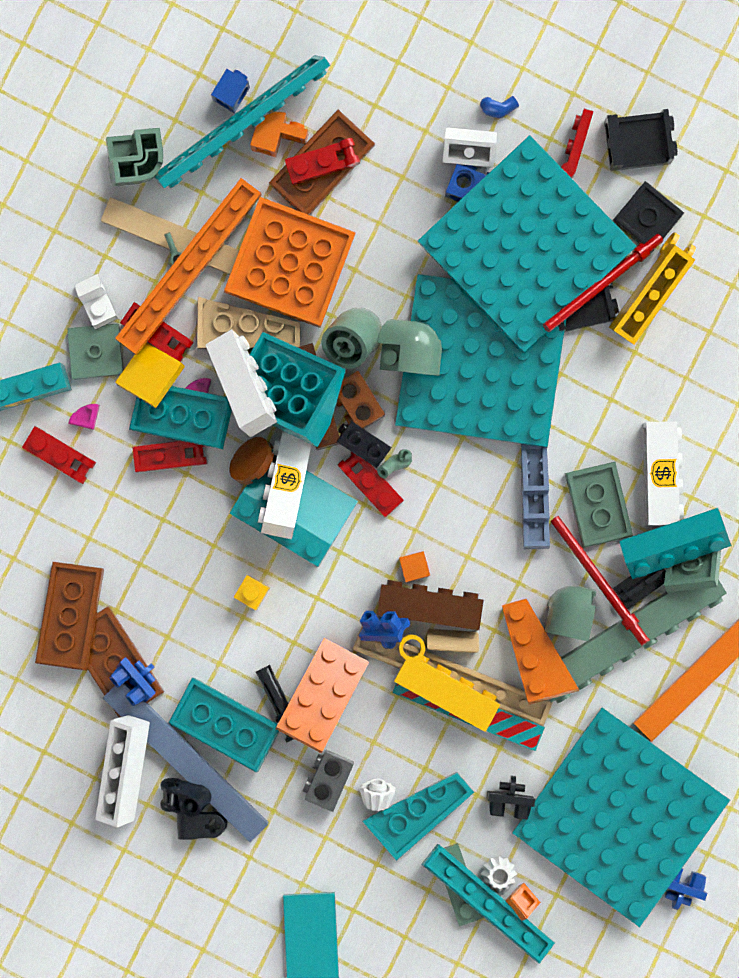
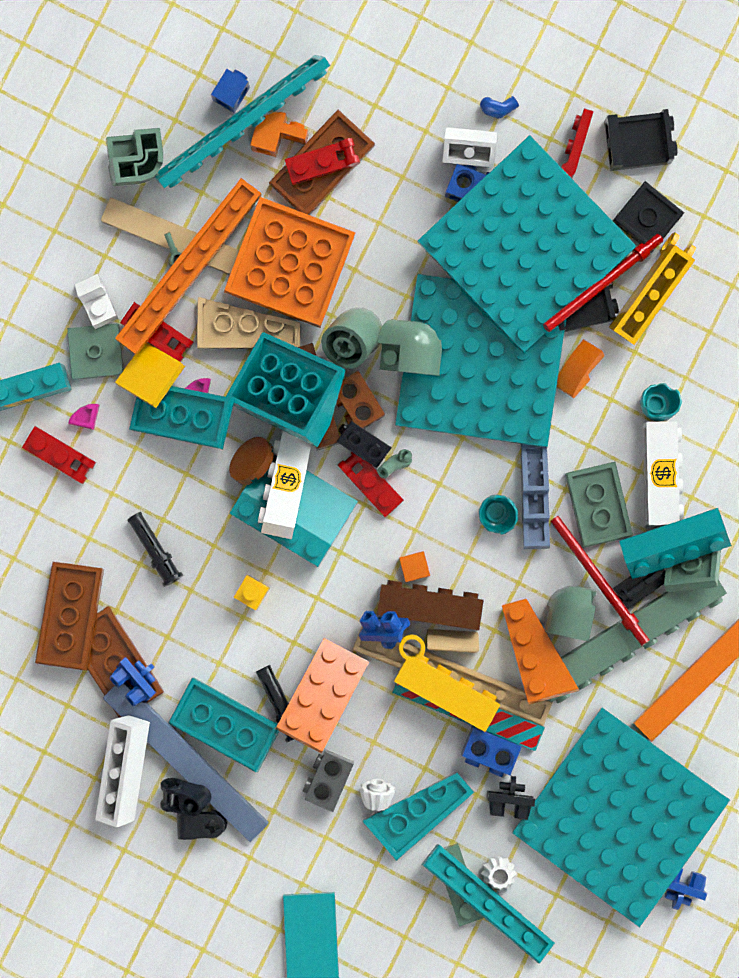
red plate [132,441,207,473] -> none
white brick [206,329,277,437] -> none
orange tile [506,883,541,921] -> none
none -> black pin [127,512,184,587]
none -> blue brick [461,726,522,777]
none -> teal hair [479,495,518,535]
none -> orange slope [557,339,604,398]
none -> teal hair [640,383,682,422]

